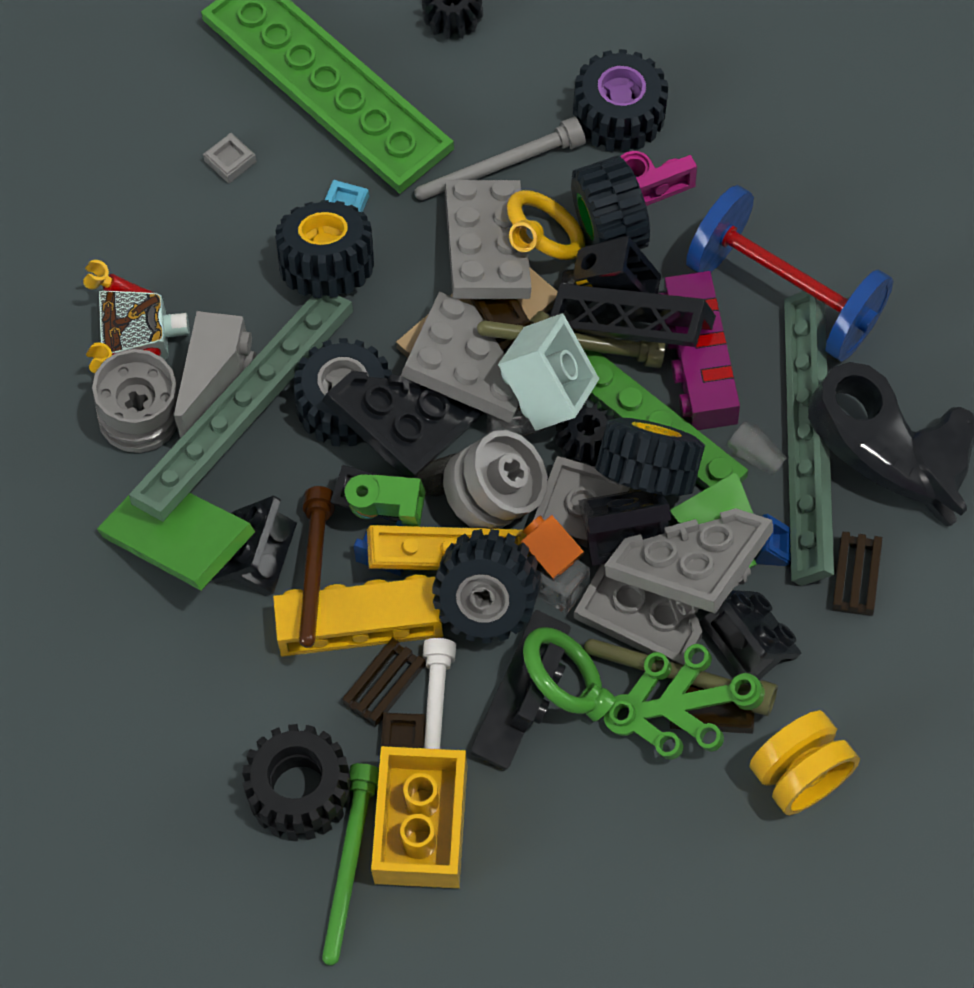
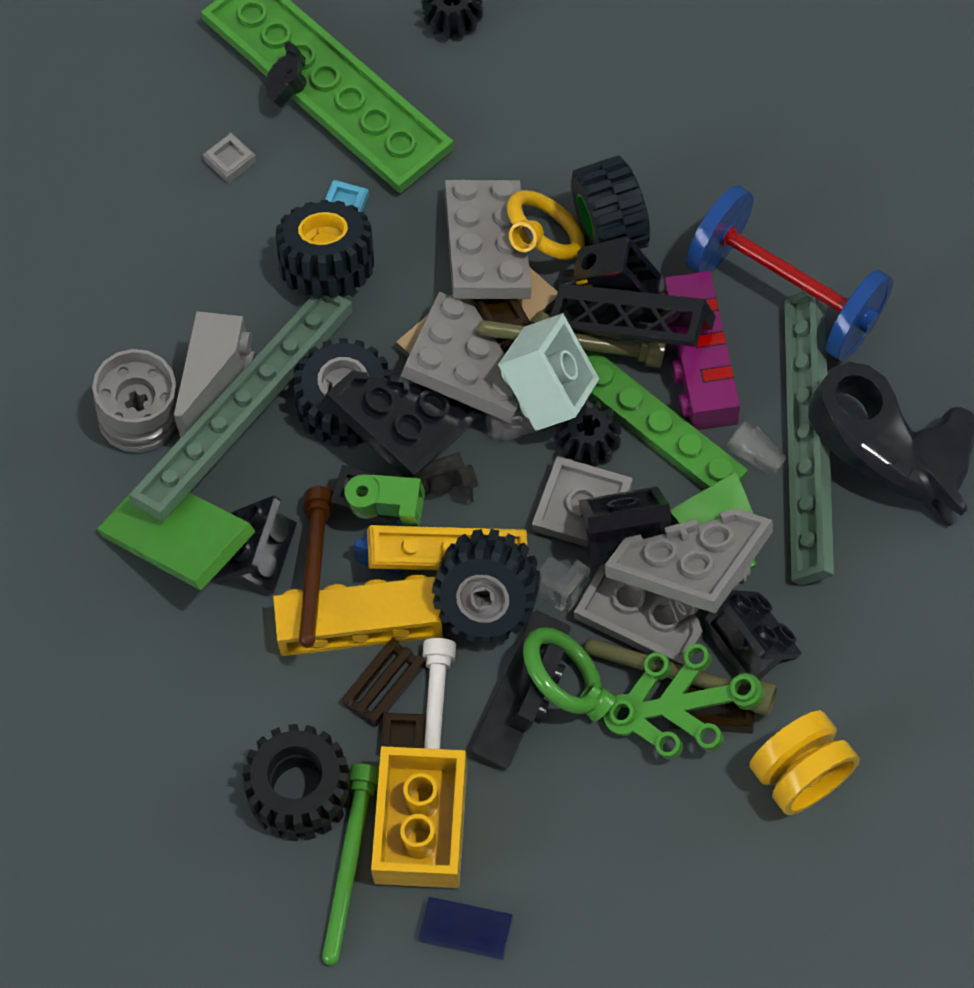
torso [83,259,190,373] -> none
light grey piece [414,116,586,201] -> none
light grey wheel [443,430,548,529] -> none
orange brick [521,515,584,580] -> none
black wheel [573,49,668,152] -> none
black wheel [595,418,705,496] -> none
dark pink plate [621,151,697,206] -> none
blue slope [754,514,791,566] -> none
dark brown tile [832,531,883,616] -> none
none -> black piece [265,41,307,108]
none -> clear blue plate [419,897,513,960]

